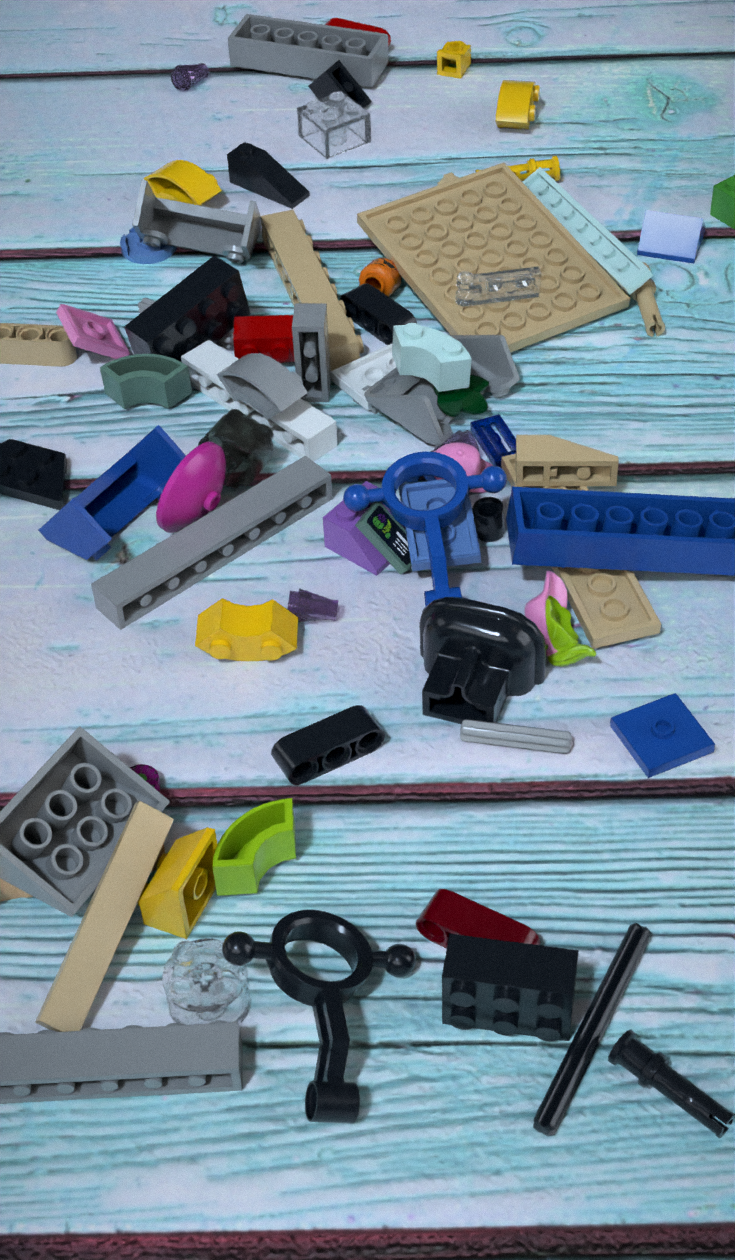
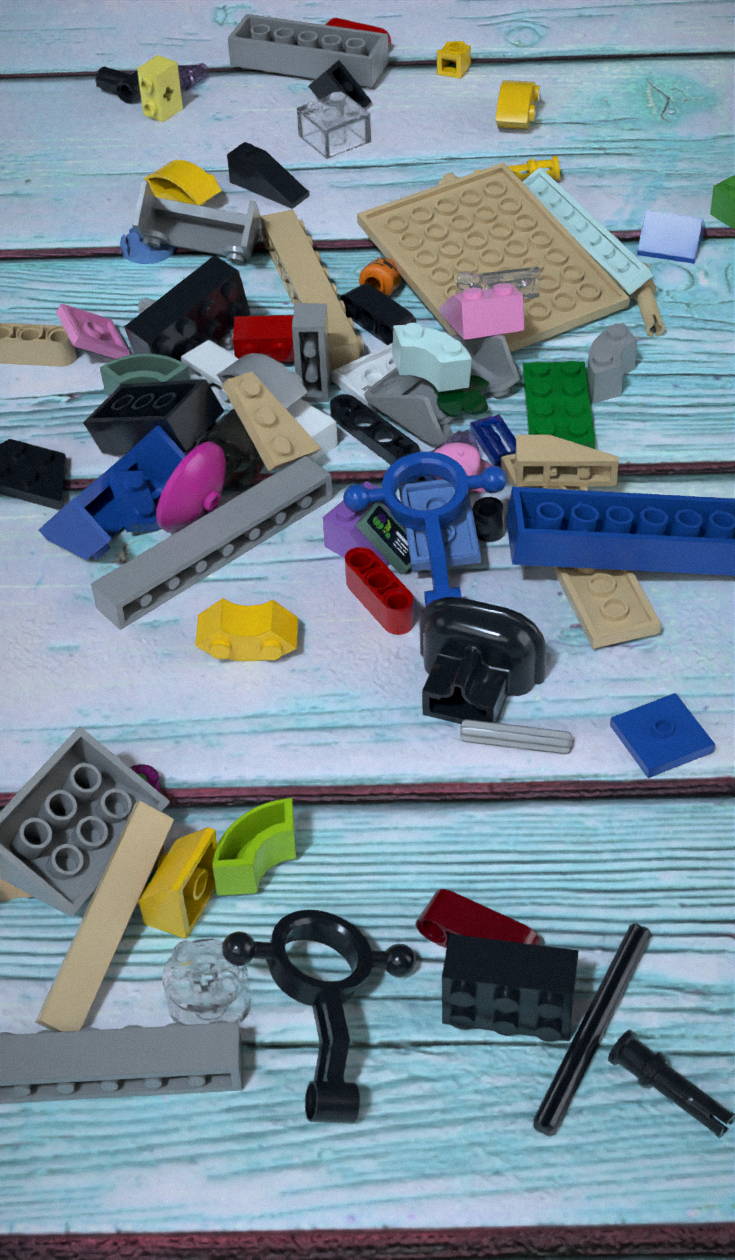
black beam [271,705,385,785] -> none
clear purple cone [287,588,338,622] -> none
hair [524,571,596,667] -> none
none -> black brick [83,379,224,454]
none -> black piece [95,66,141,104]
none -> blue plate [108,470,159,532]
none -> light yellow brick [137,55,183,123]
none -> tan wing [222,371,322,471]
none -> black beam [330,394,420,465]
none -> red beam [345,547,414,635]
none -> bright pink slope [439,283,524,340]
none -> green plate [522,361,595,449]
none -> light grey brick [587,323,637,404]

